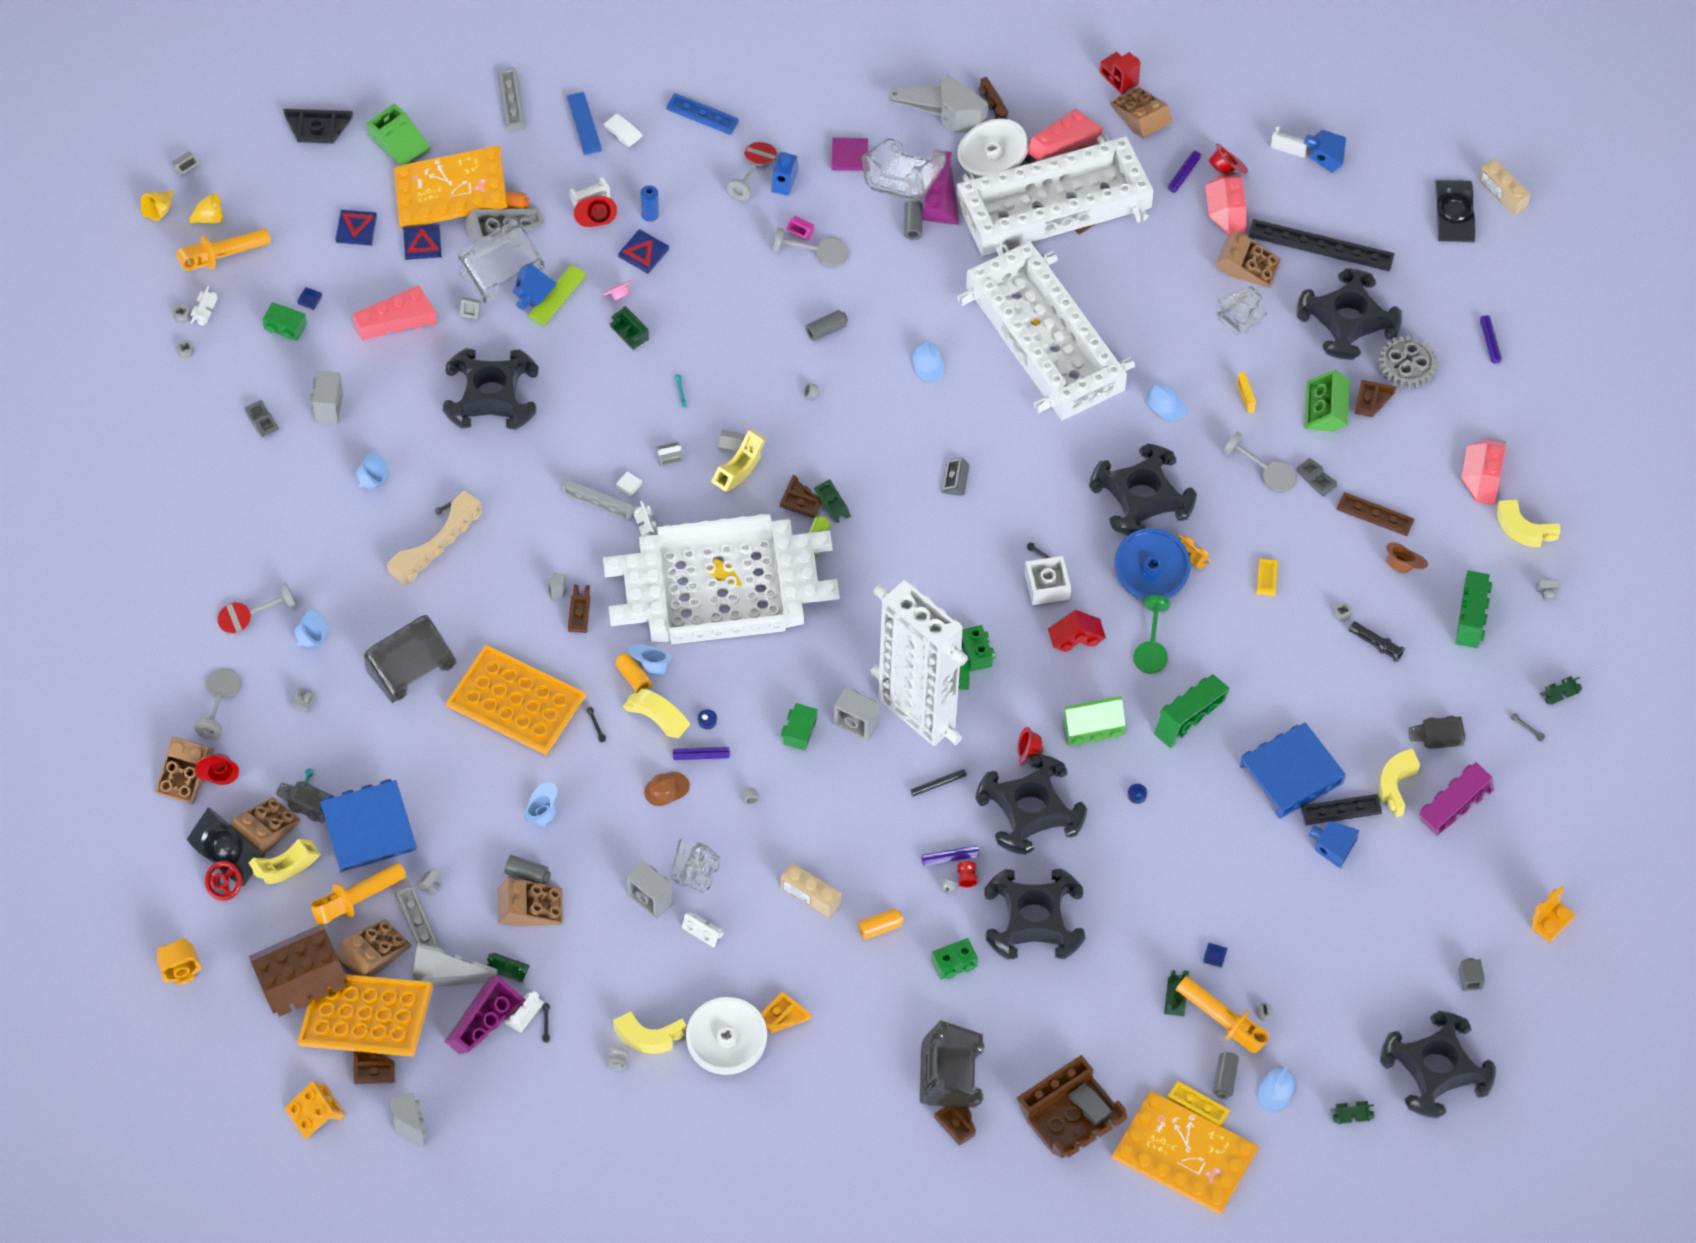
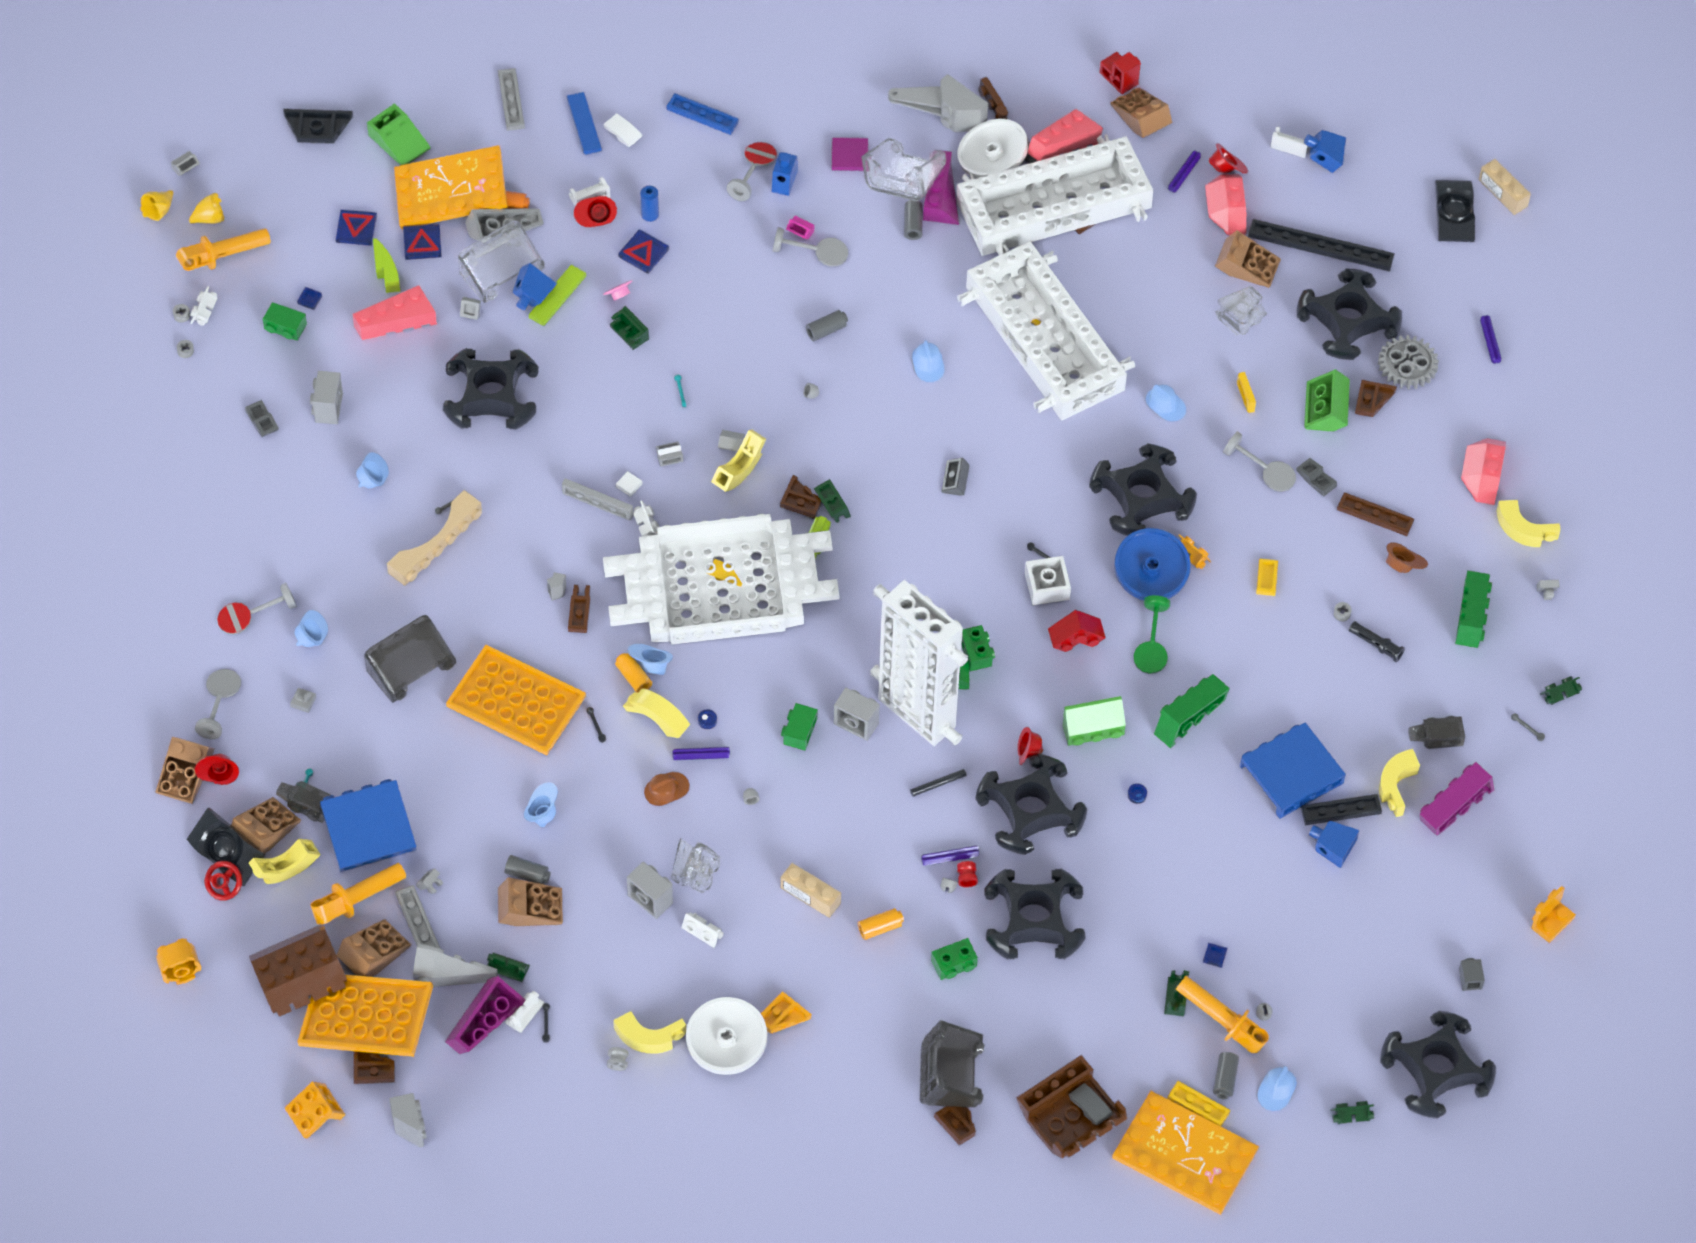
none -> lime slope [373,238,401,293]

